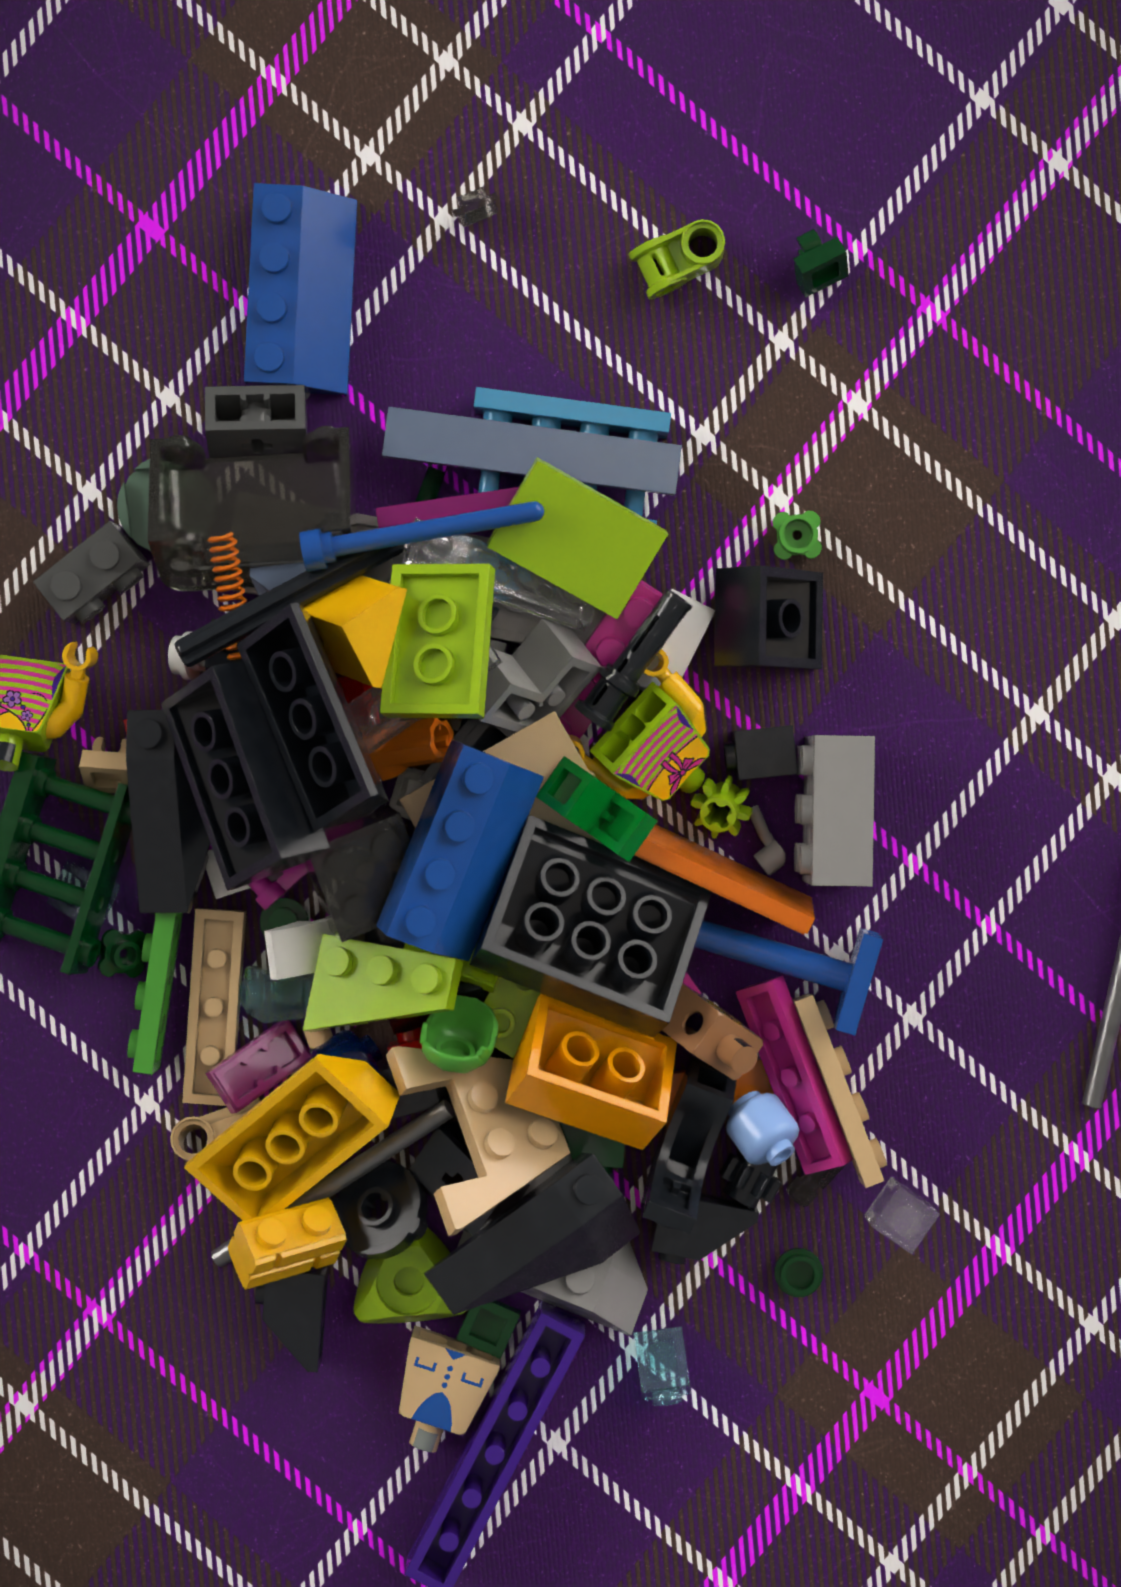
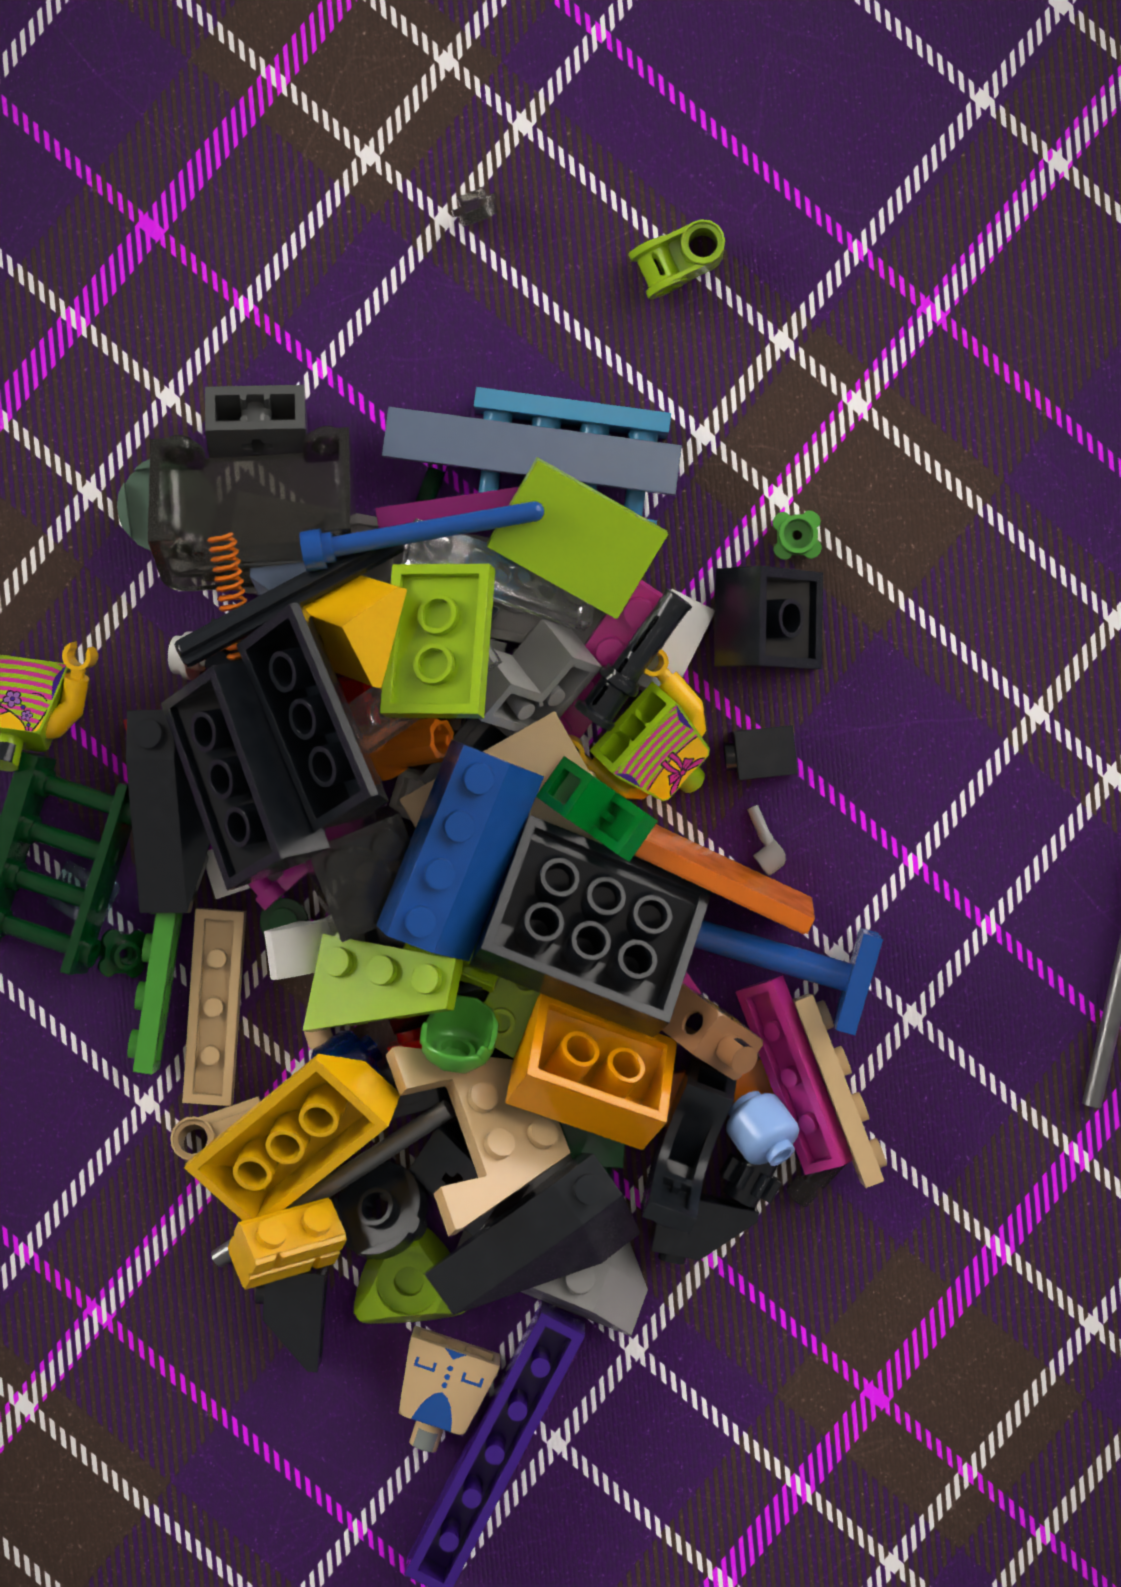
dark grey brick [33,521,151,624] -> none
tan tile [79,737,128,793] -> none
magenta plate [205,1018,314,1114] -> none
clear light blue bracket [240,966,314,1023] -> none
blue slope [244,183,358,395] -> none
dark green plate [456,1300,521,1359] -> none
clear light blue bracket [634,1326,691,1406] -> none
lime gear [690,775,753,839] -> none
dark green plate [774,1248,823,1297] -> none
dark green tile [793,229,849,298] -> none
light grey brick [794,735,875,887] -> none
clear brick [864,1176,940,1254] -> none

